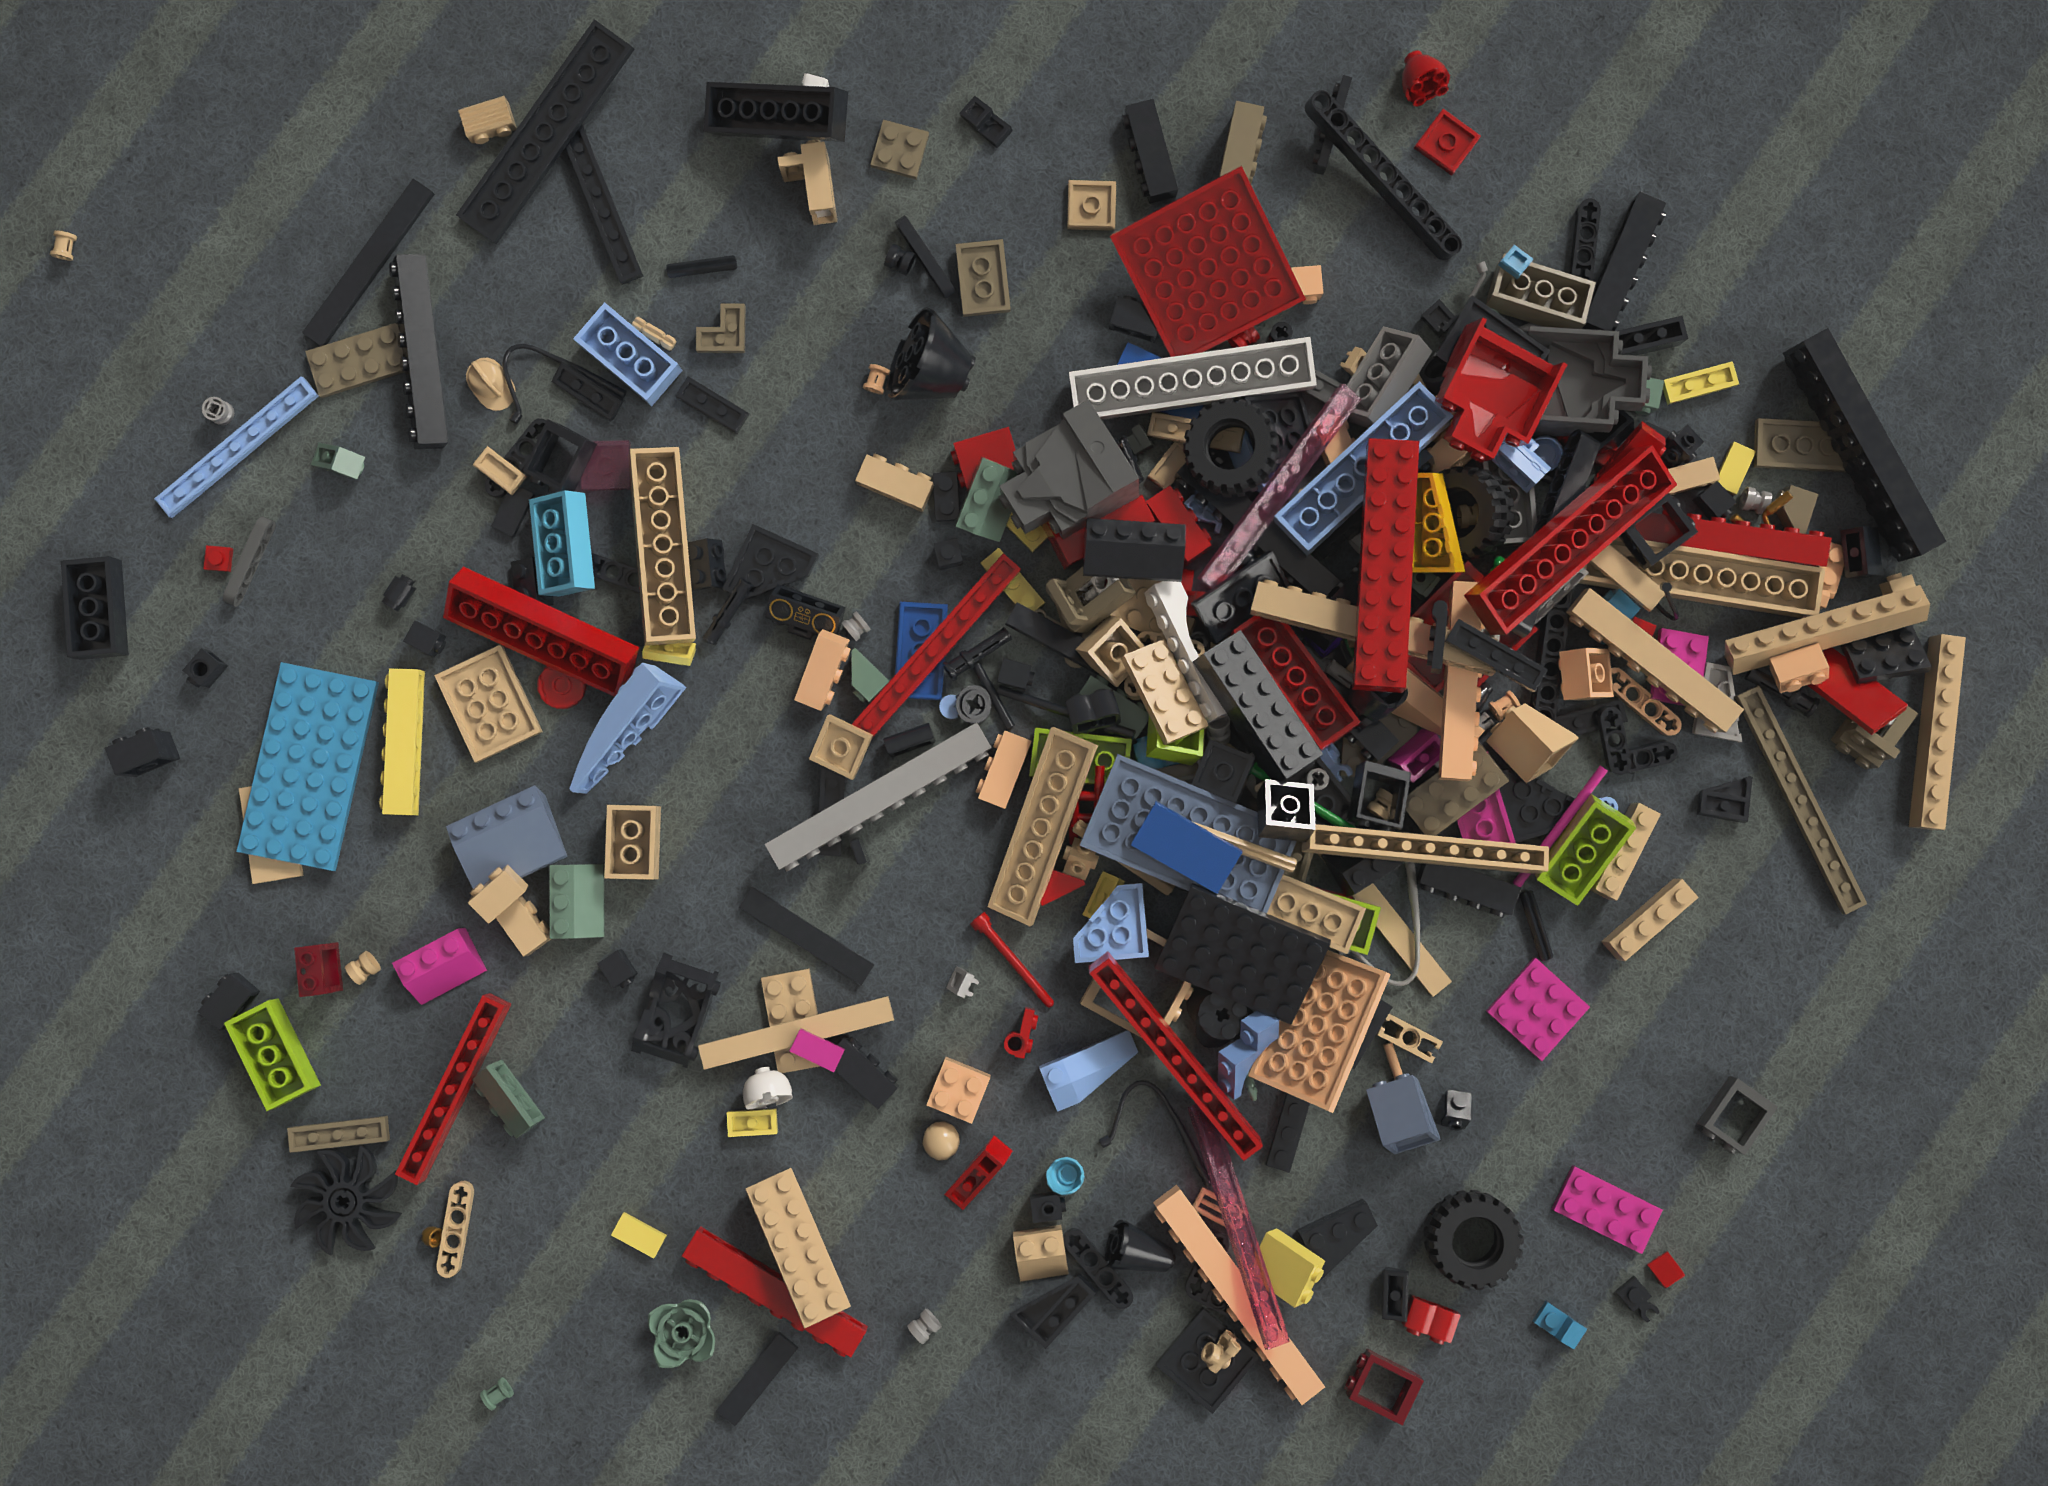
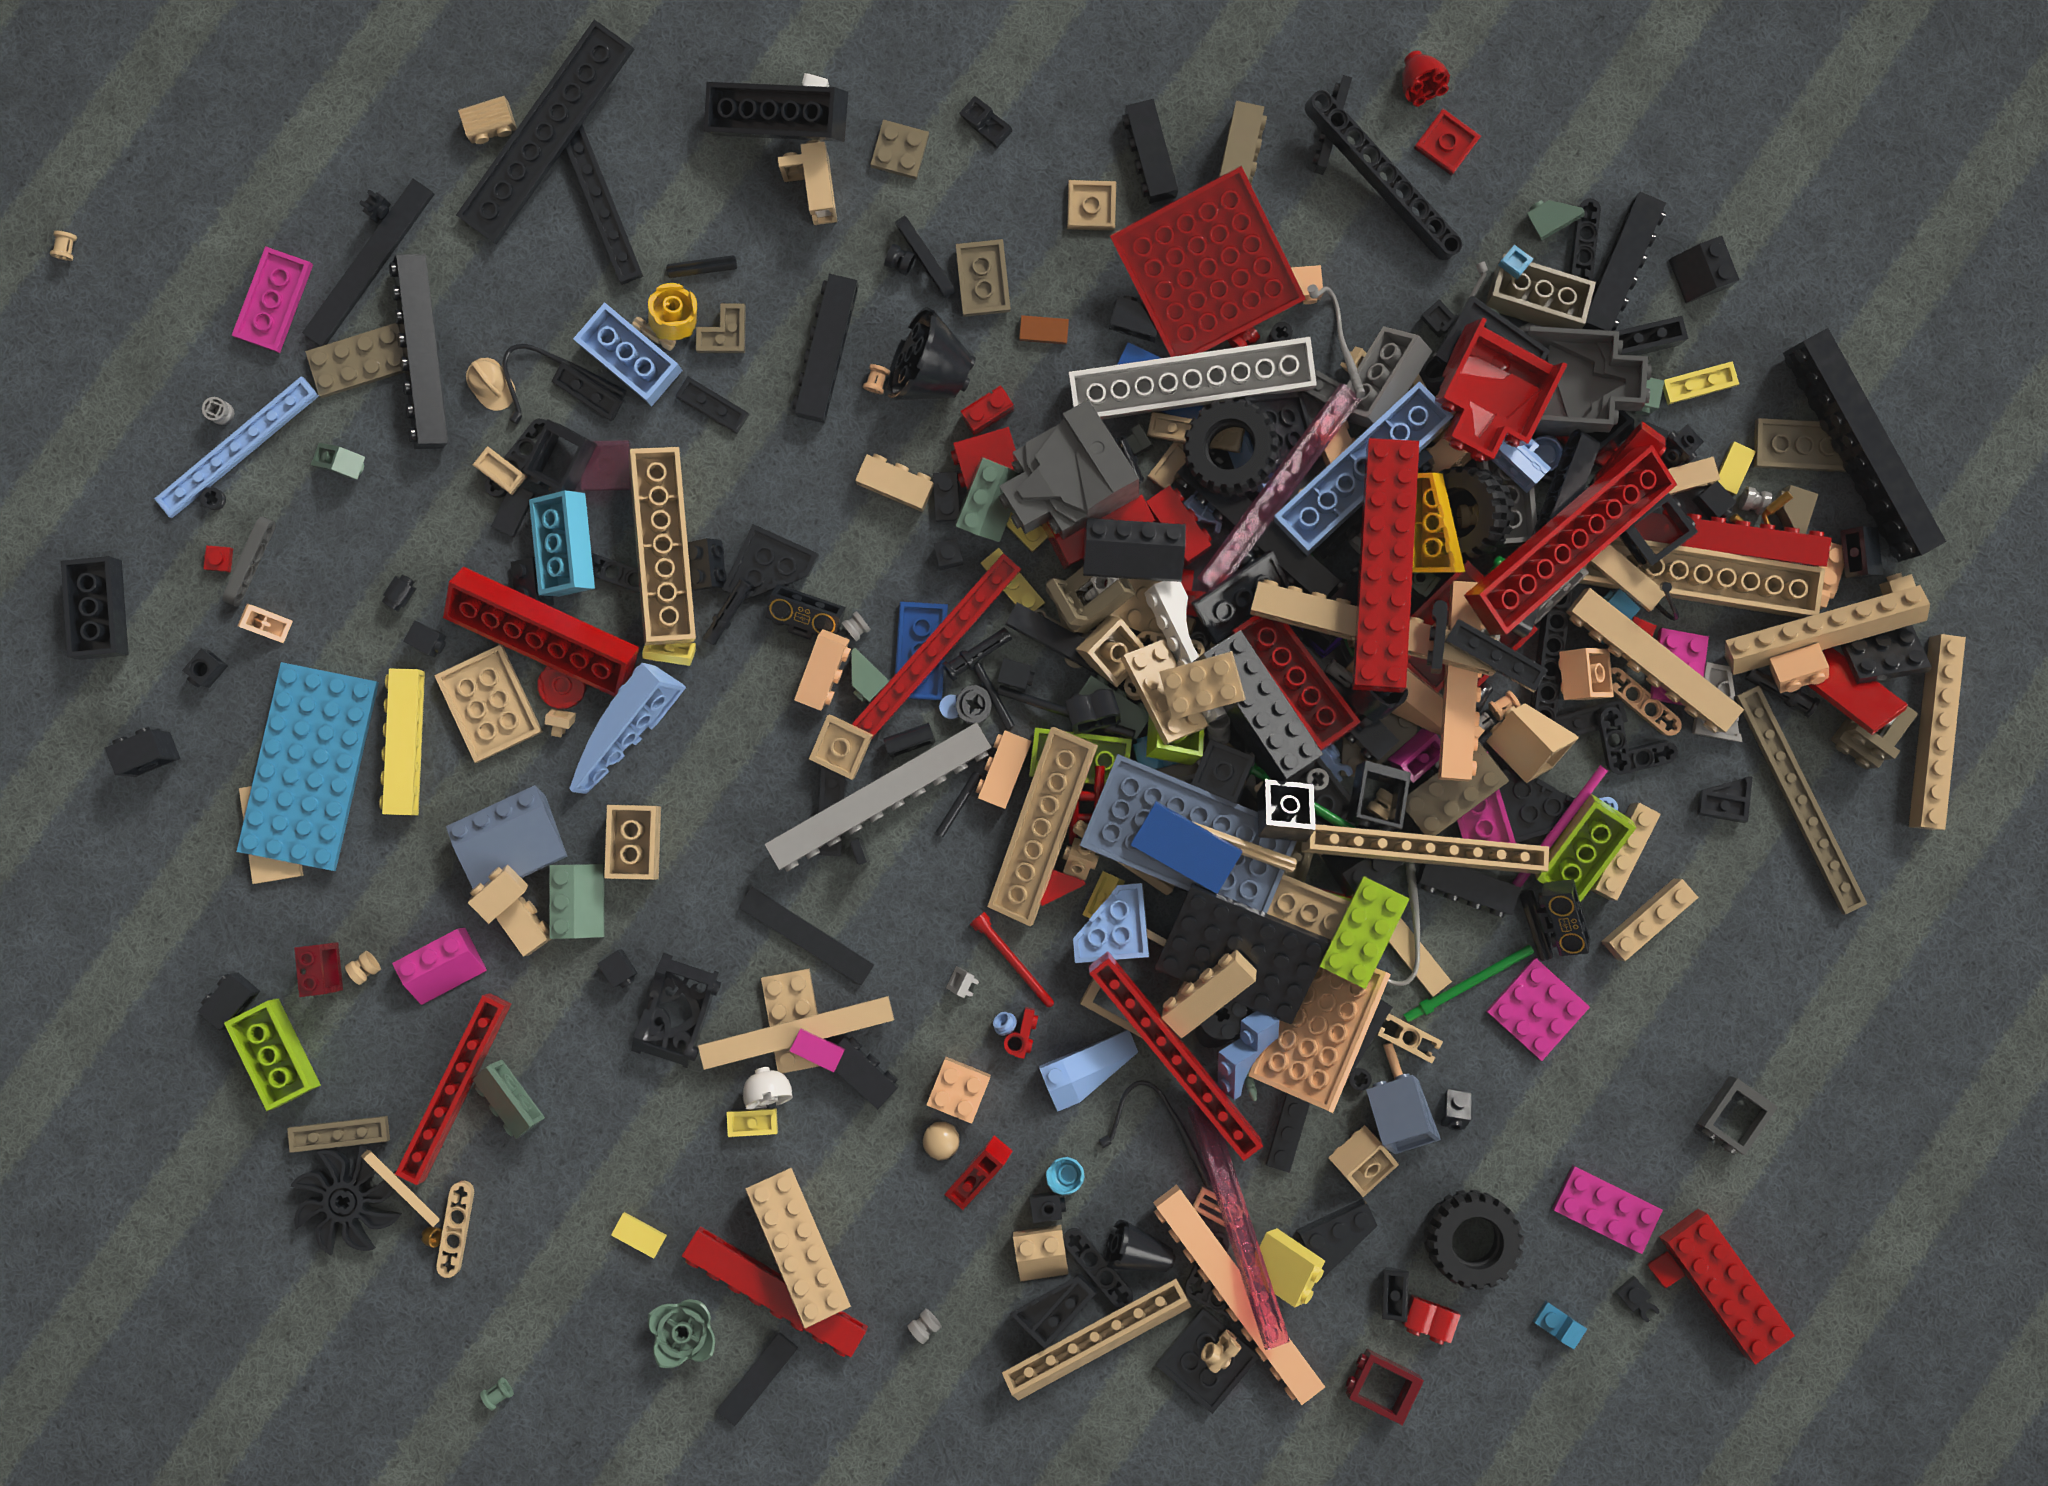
none -> black bush [200,487,226,510]
none -> dark pink plate [232,246,313,353]
none -> light nougat slope [238,604,293,643]
none -> black plate [359,190,391,223]
none -> tan tile [361,1150,439,1227]
none -> tan tile [545,708,576,738]
none -> yellow brick [648,283,697,340]
none -> black brick [793,274,859,423]
none -> black bar [935,771,982,837]
none -> red brick [960,385,1014,436]
none -> light blue plate [993,1012,1017,1036]
none -> tan brick [1002,1279,1191,1401]
none -> dark orange tile [1019,315,1069,345]
none -> tan plate [1159,651,1246,720]
none -> tan brick [1162,950,1257,1038]
none -> light grey piece [1307,284,1366,398]
none -> lime brick [1319,876,1410,989]
none -> tan slope [1329,1125,1399,1197]
none -> black bush [1348,1068,1372,1091]
none -> green bar [1403,945,1534,1023]
none -> sand green slope [1527,200,1585,241]
none -> black piece [1536,879,1591,956]
none -> red brick [1659,1209,1795,1365]
none -> black slope [1669,236,1739,303]

